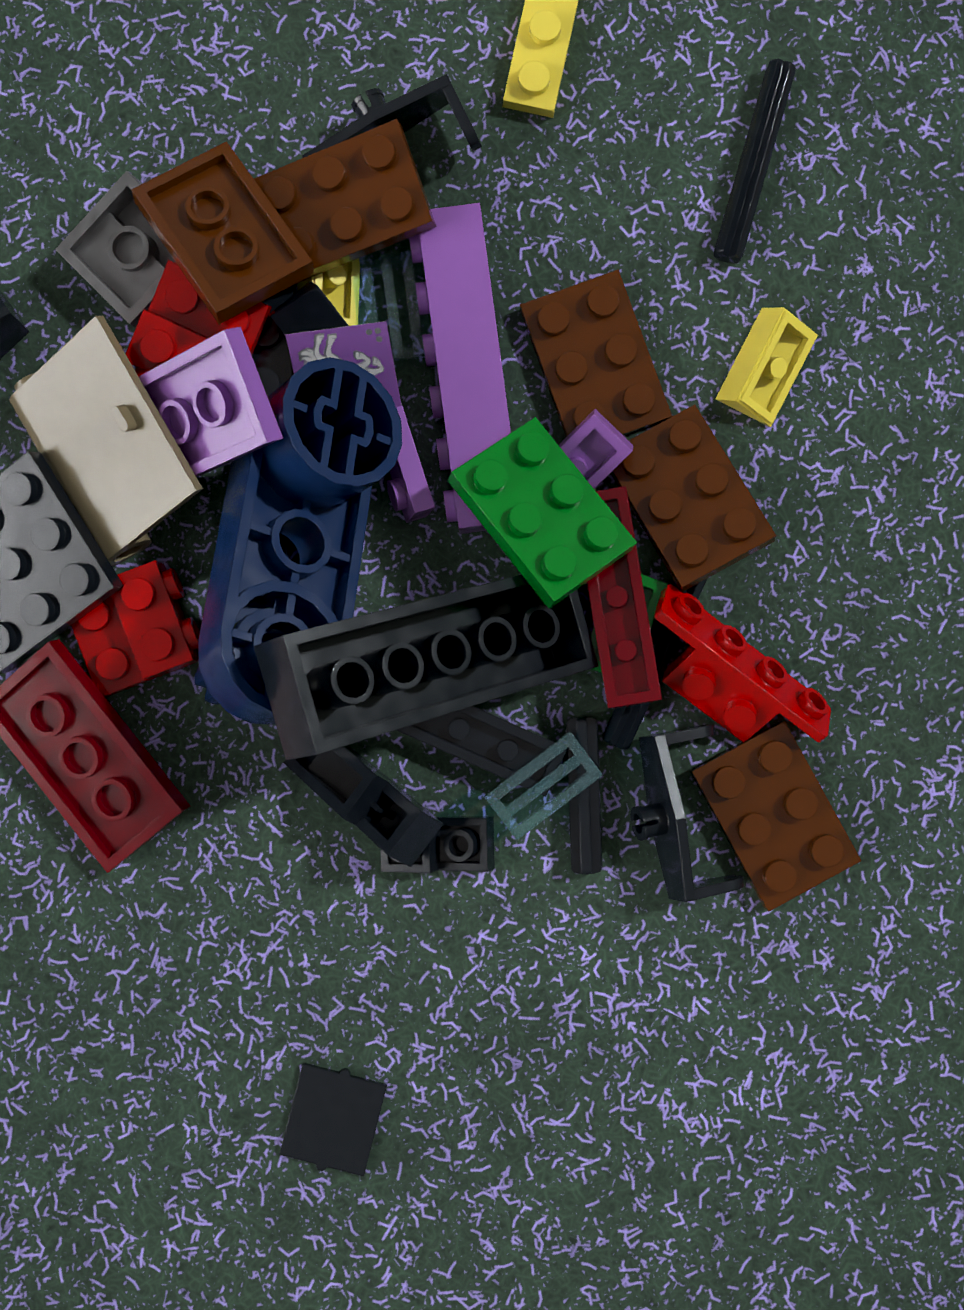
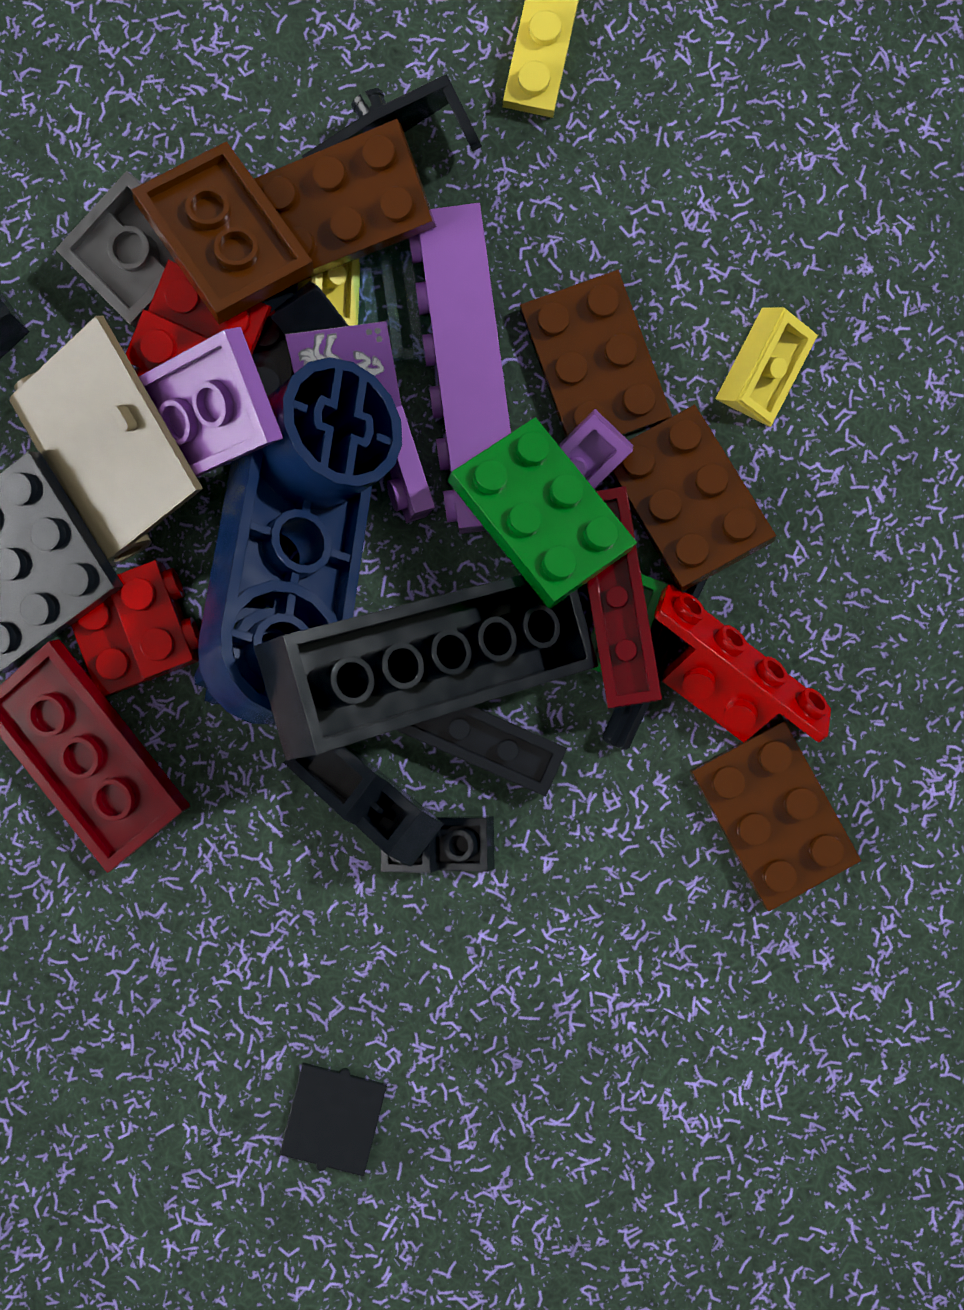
clear light blue tile [484,731,603,840] -> none
black axle [566,717,603,874] -> none
black piece [630,724,744,902] -> none
black axle [714,59,796,264] -> none

